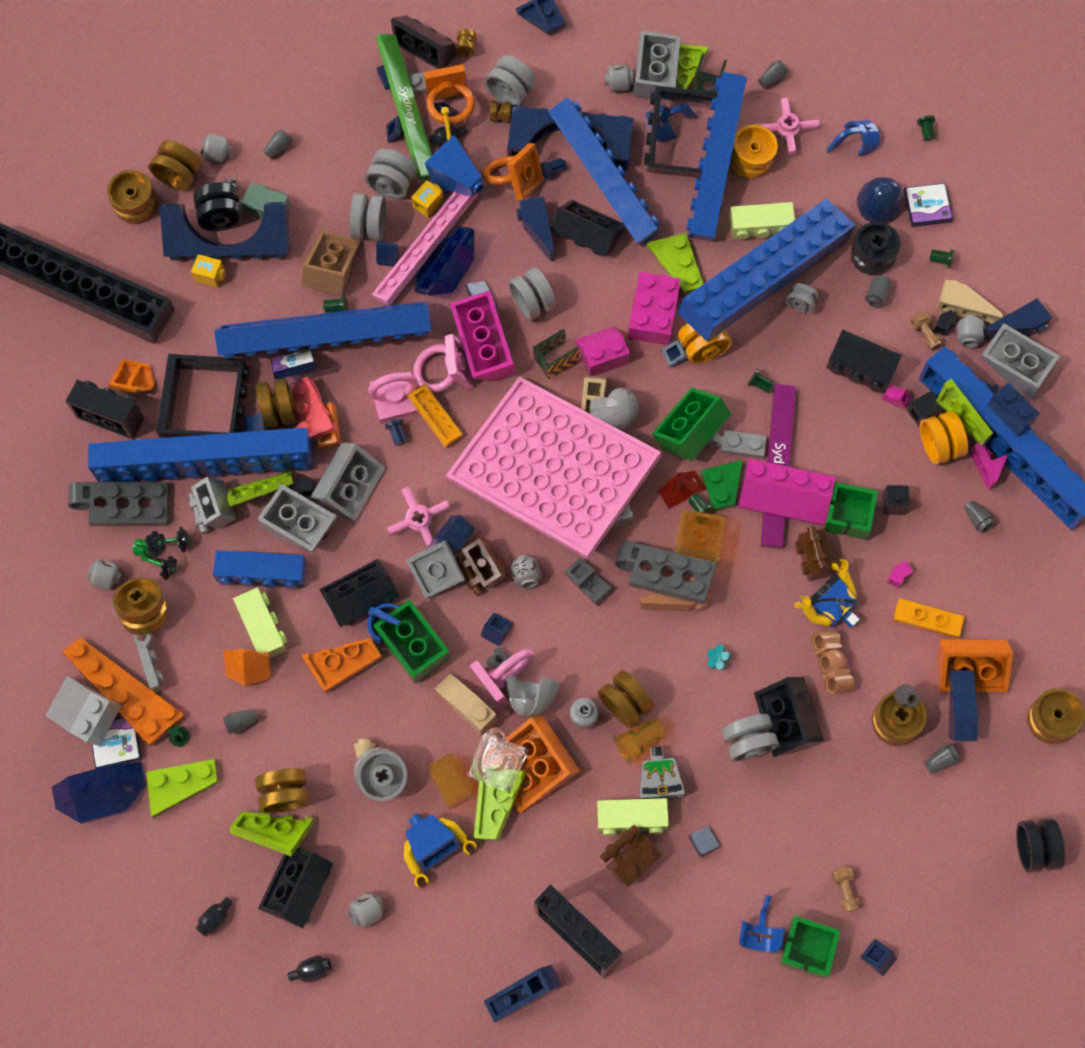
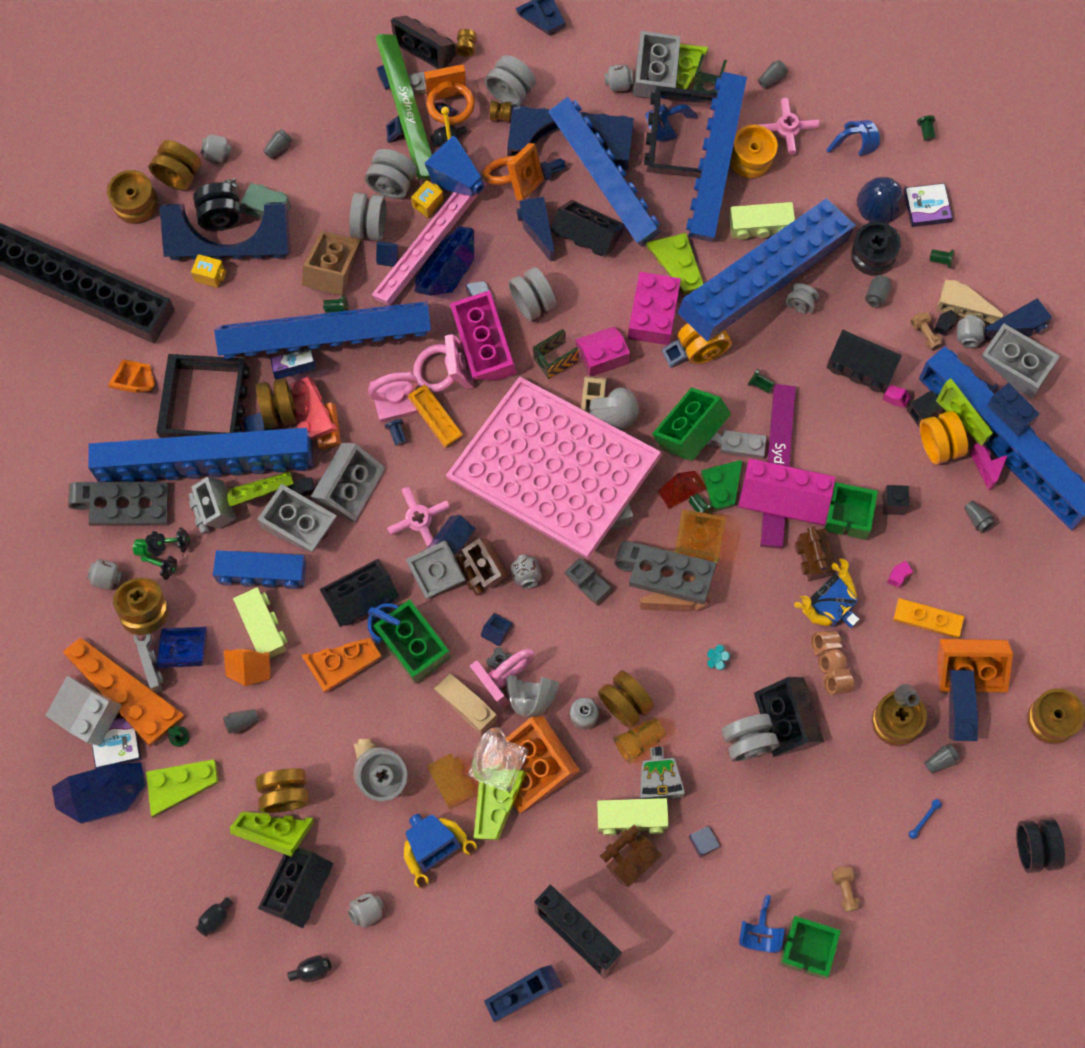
black brick [65,379,144,440] -> none
dark blue slope [860,939,897,976] -> none
none -> clear blue tile [157,627,207,668]
none -> blue hinge [909,799,942,839]

